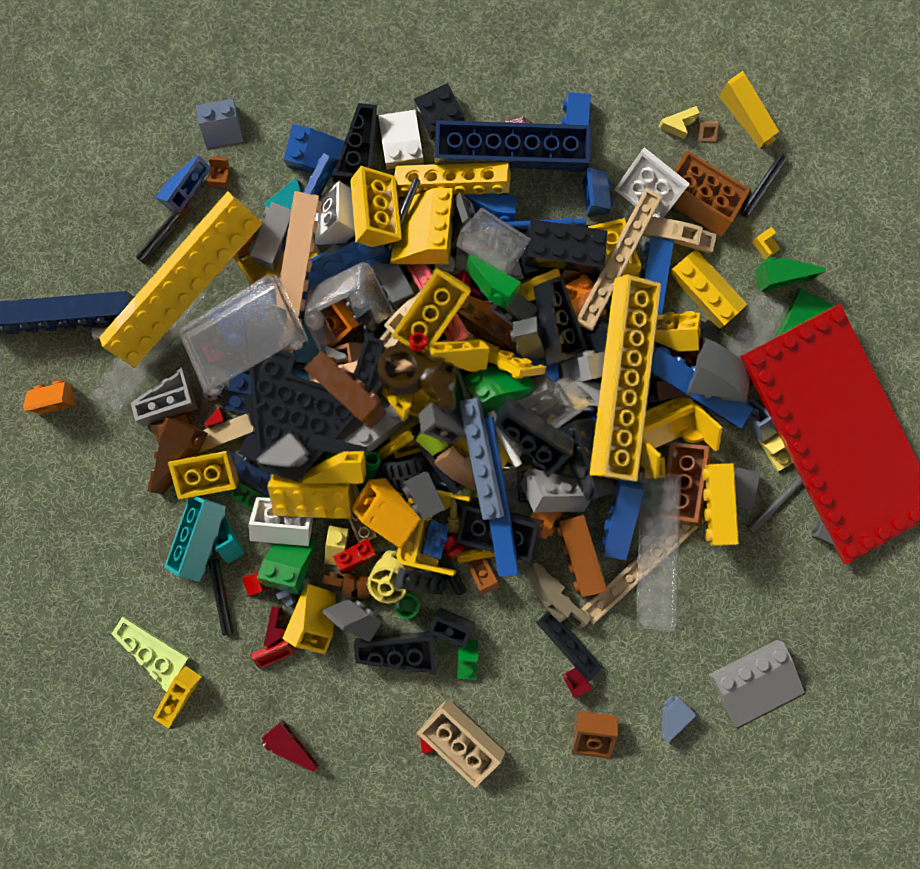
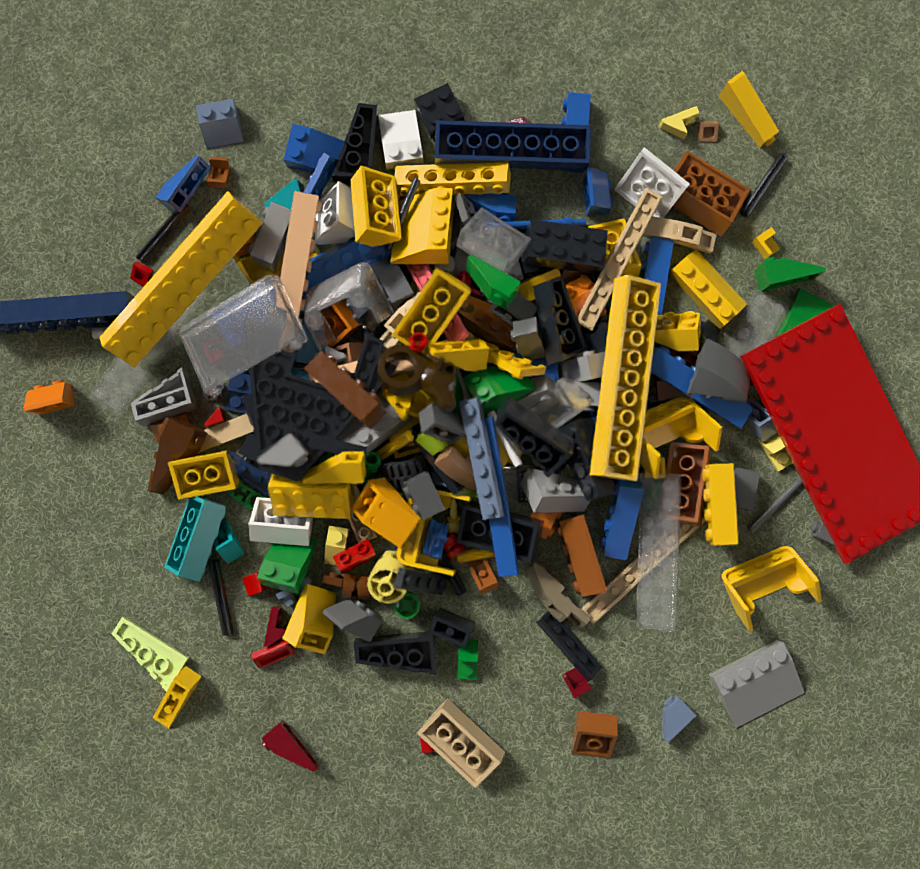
none -> red plate [130,261,154,287]
none -> yellow windscreen [722,546,822,632]

